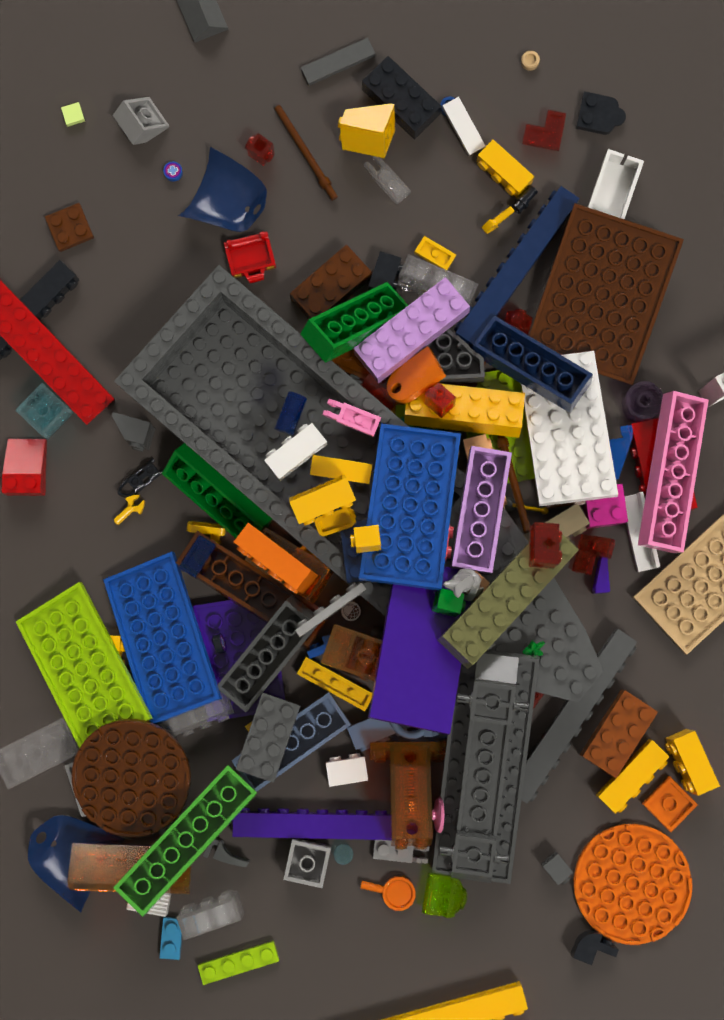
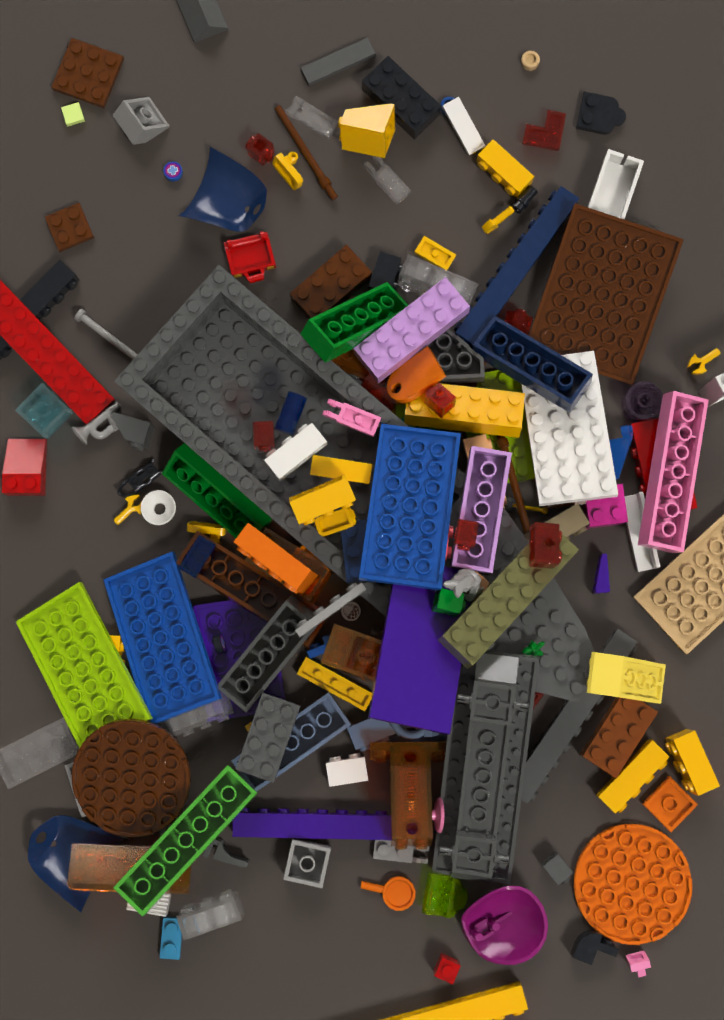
lime plate [198,940,280,985] -> none
clear light blue tile [334,844,353,865] -> none
yellow brick [350,525,381,553] -> none
clear red plate [572,534,616,575] -> none
none -> reddish brown plate [51,38,124,108]
none -> light grey piece [71,402,121,445]
none -> light grey bar [74,309,138,360]
none -> white piece [141,490,176,525]
none -> clear red brick [253,421,275,452]
none -> yellow piece [272,152,303,190]
none -> clear plate [285,96,338,140]
none -> red brick [433,953,461,985]
none -> clear red brick [453,519,479,551]
none -> magenta piece [461,886,548,965]
none -> light yellow slope [587,652,666,704]
none -> bright pink tile [625,950,651,978]
none -> yellow bar [687,348,721,375]

